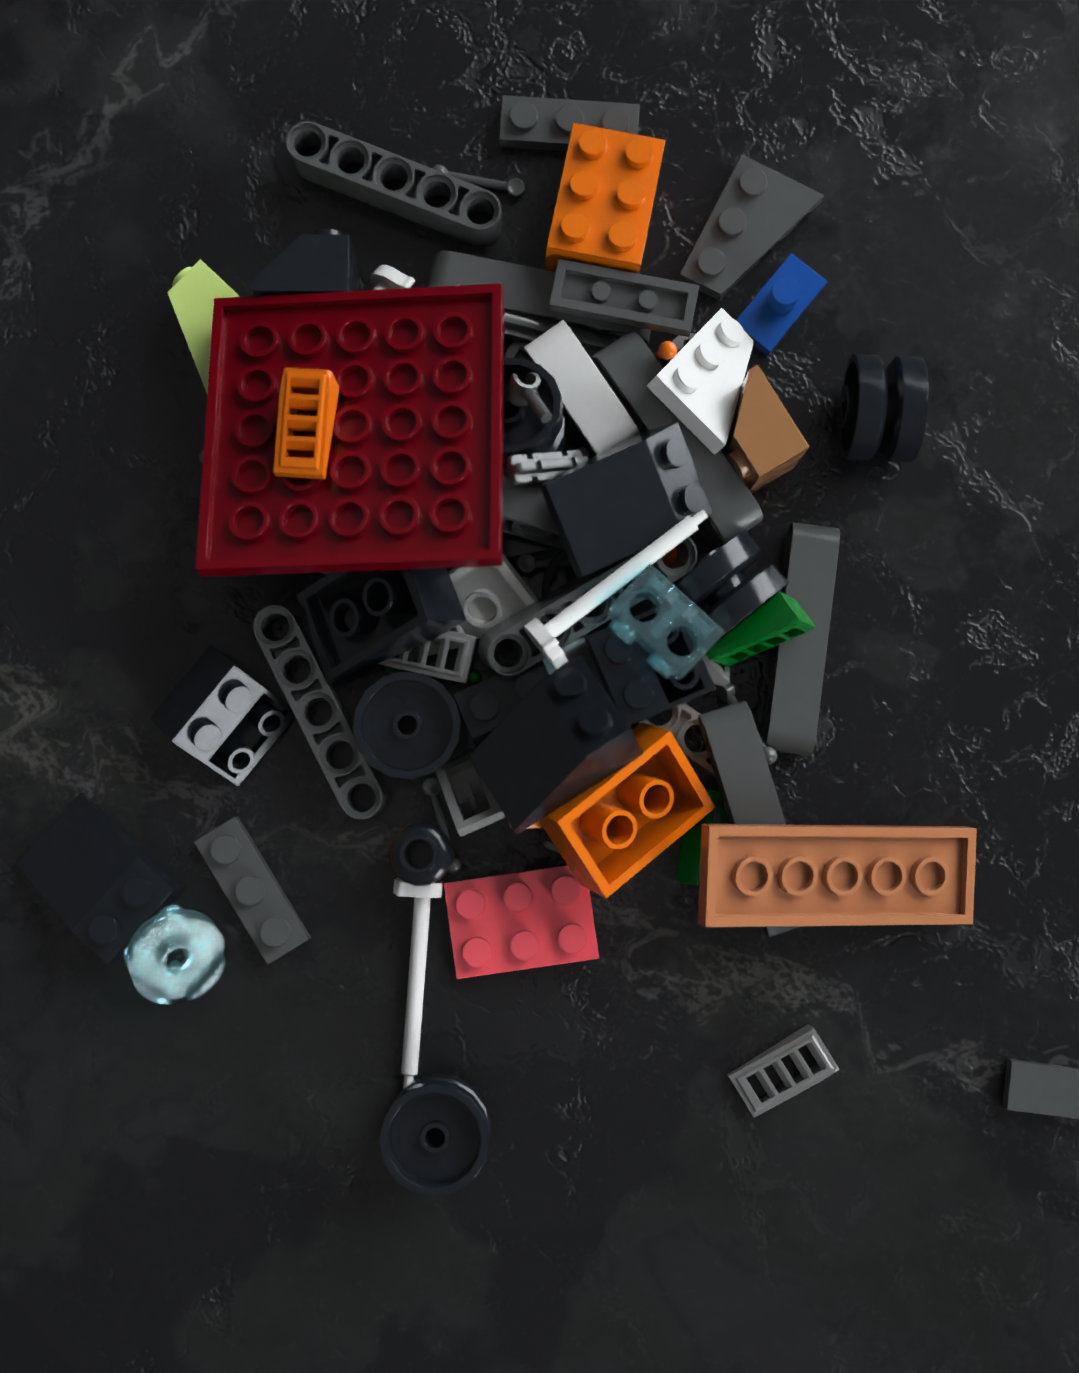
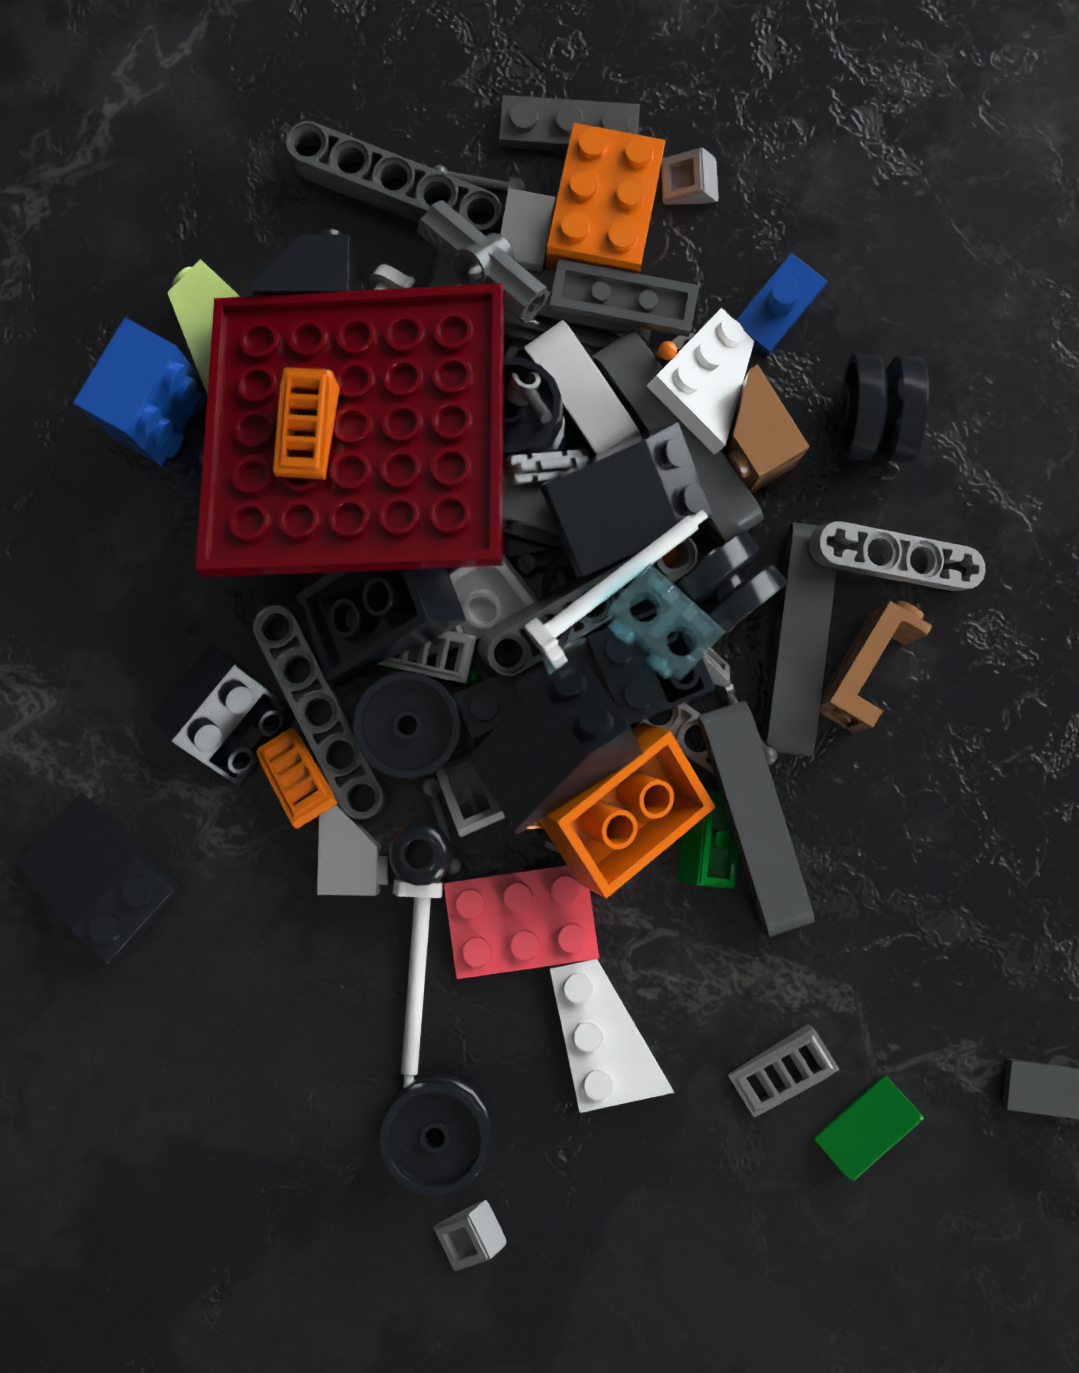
clear light blue plate [123,905,226,1004] -> none
dark grey plate [194,817,311,965] -> none
dark grey wing [679,155,824,301] -> none
nougat plate [698,824,977,927] -> none
green slope [705,592,815,666] -> none
none -> blue brick [73,317,207,466]
none -> orange slope [256,727,338,829]
none -> light grey slope [317,799,390,896]
none -> dark grey piece [416,200,550,324]
none -> light grey slope [433,1200,507,1272]
none -> light grey slope [500,188,557,273]
none -> white wing [550,959,674,1113]
none -> light grey slope [661,147,718,205]
none -> light grey beam [809,521,985,591]
none -> green slope [813,1074,924,1182]
none -> medium nougat panel [819,601,932,733]

